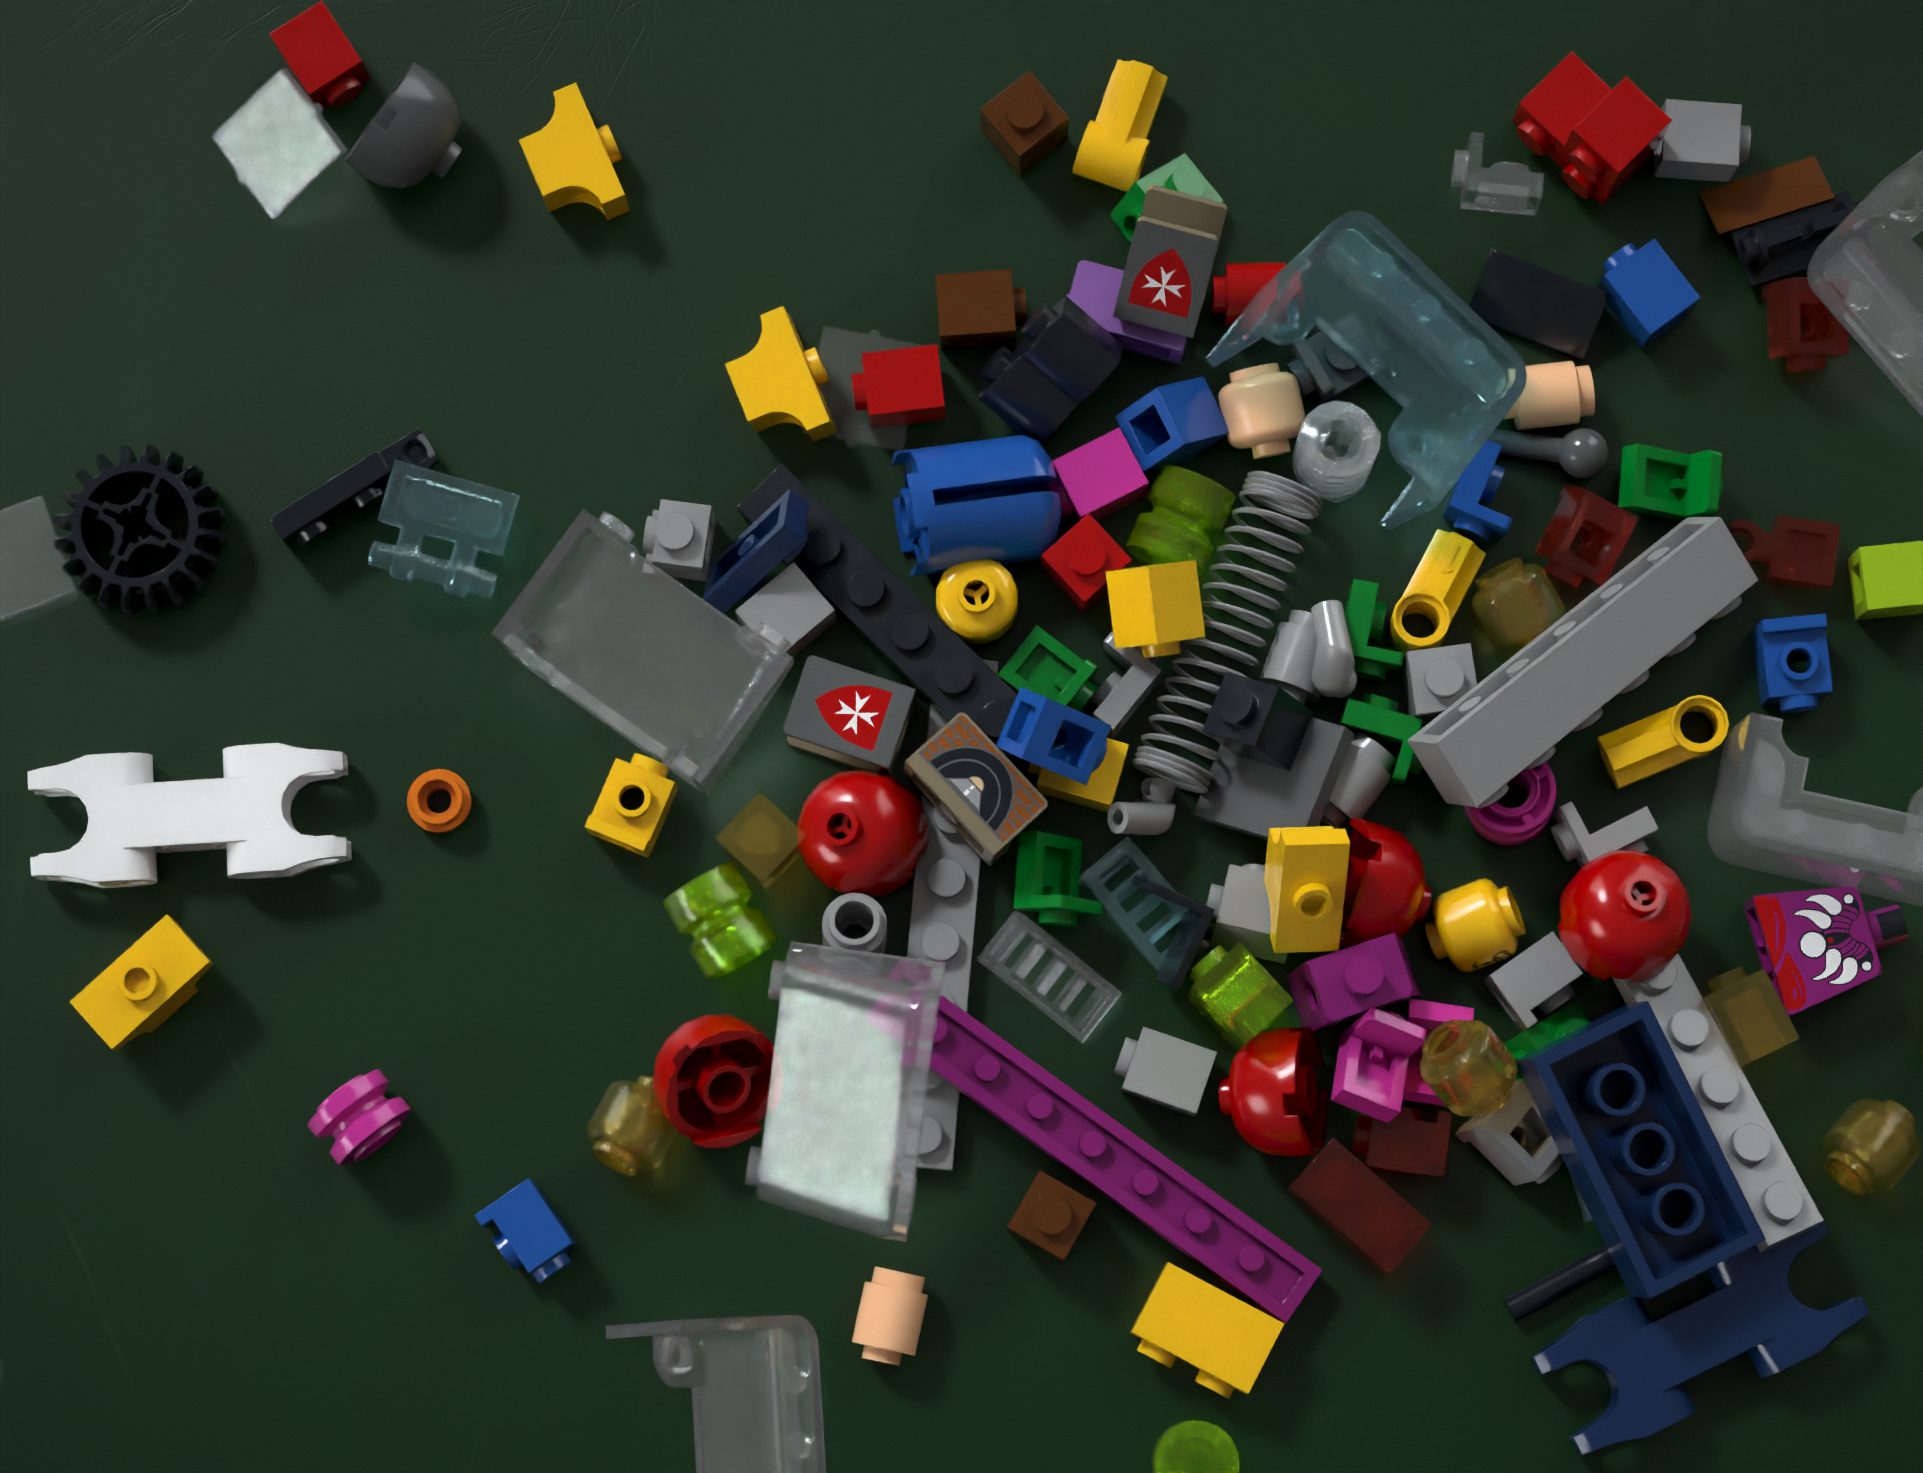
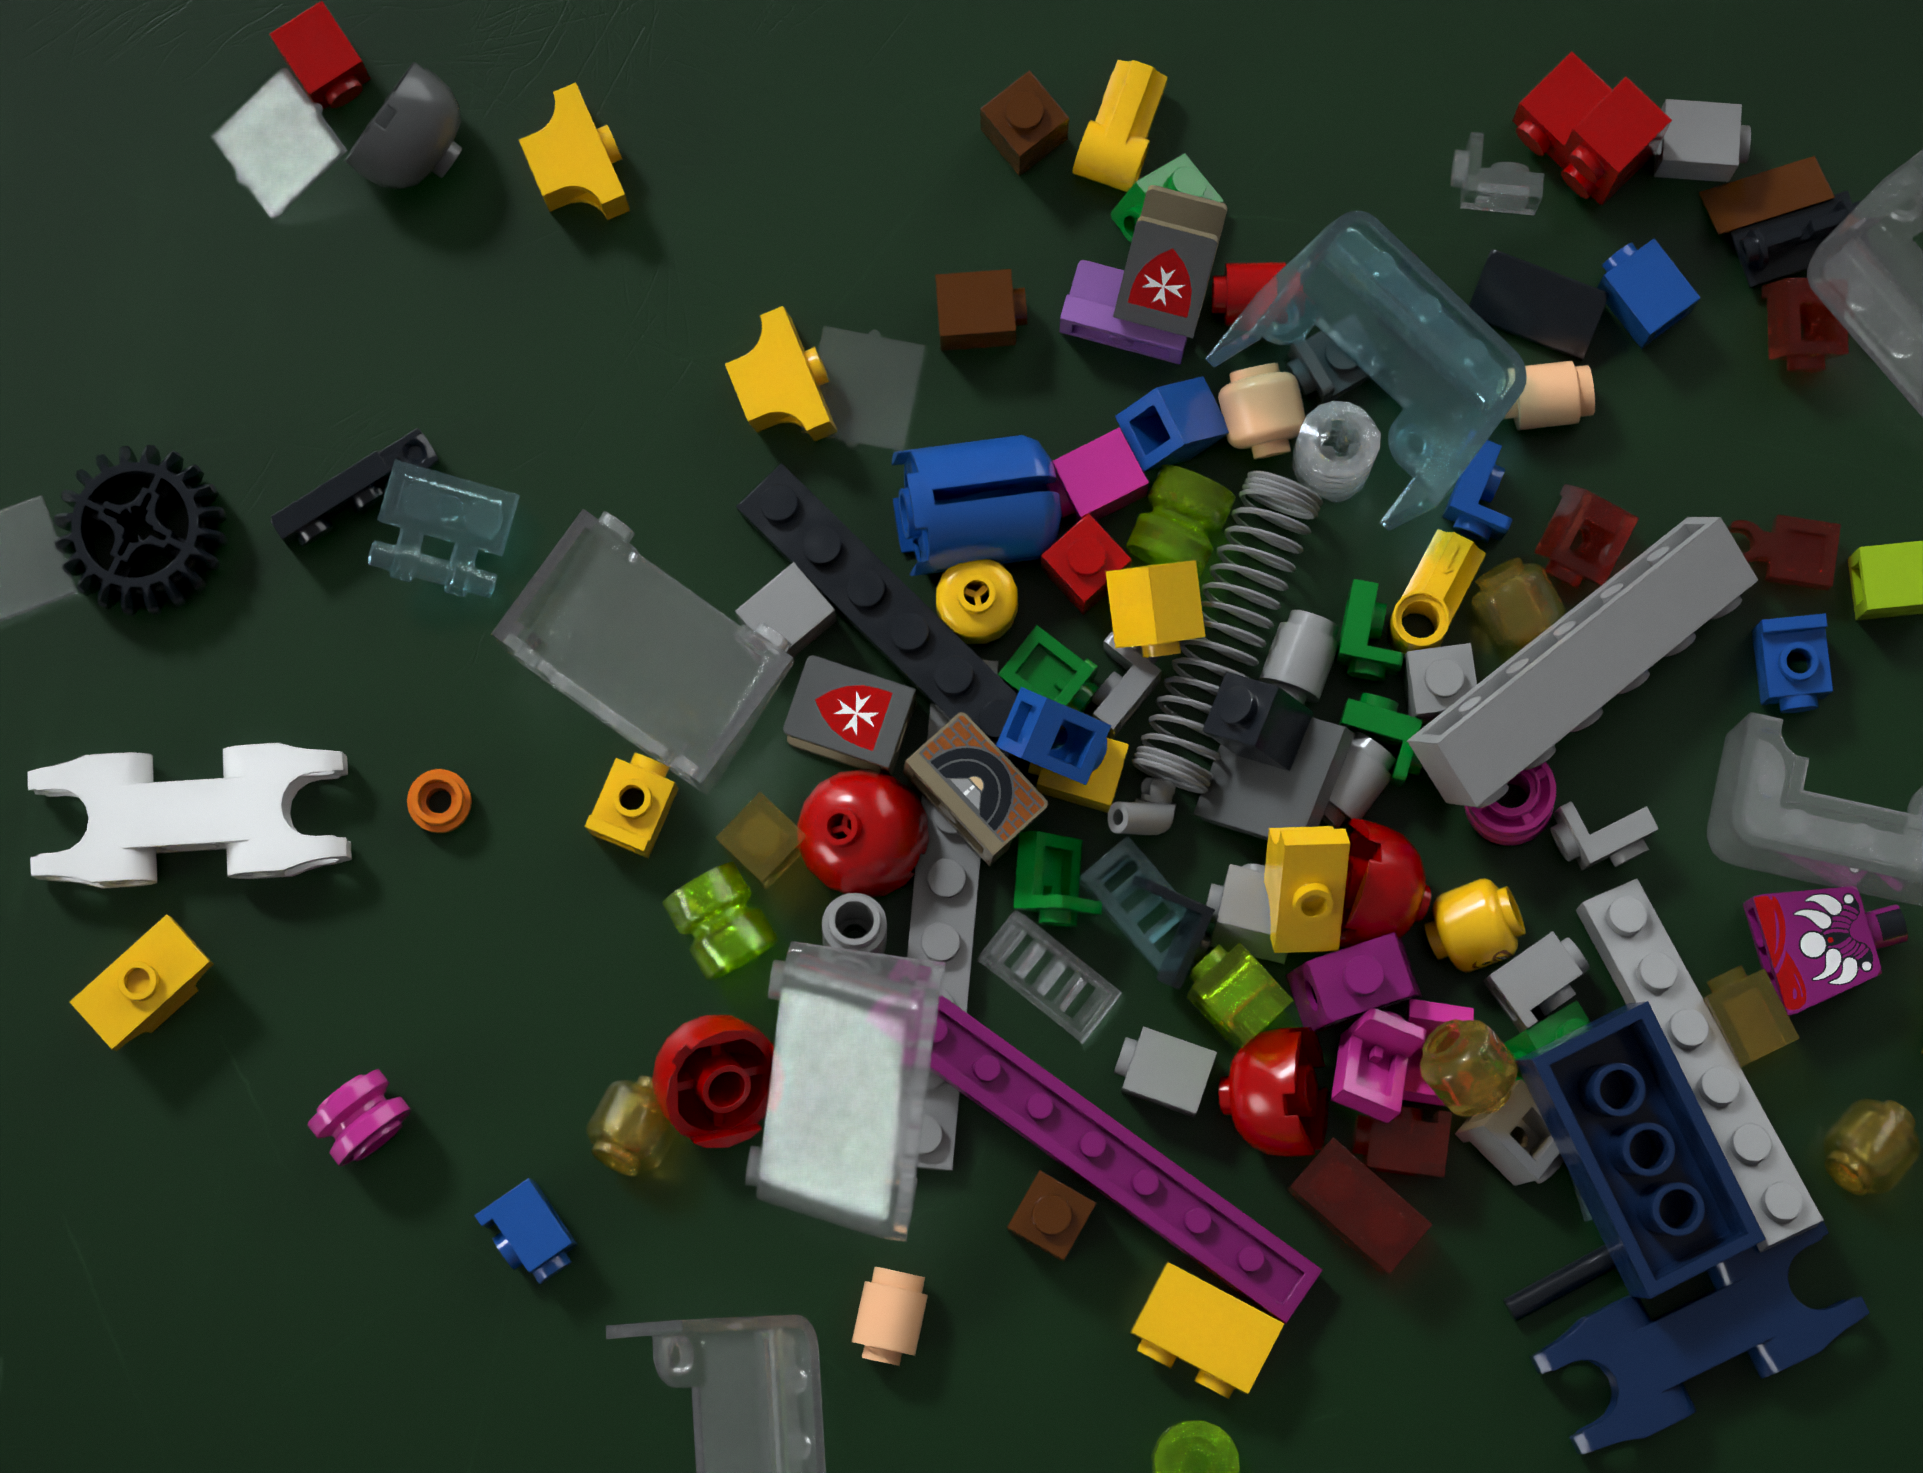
light grey brick [643,499,716,581] -> none
dark blue plate [703,489,810,615] -> none
red brick [851,344,946,428] -> none
black brick [979,296,1123,444] -> none
light grey arm [1311,600,1357,698] -> none
dark grey bar [1488,428,1609,478] -> none
red cylinder [1558,850,1692,983] -> none
yellow piece [1596,695,1729,790] -> none
green bracket [1618,443,1723,522] -> none

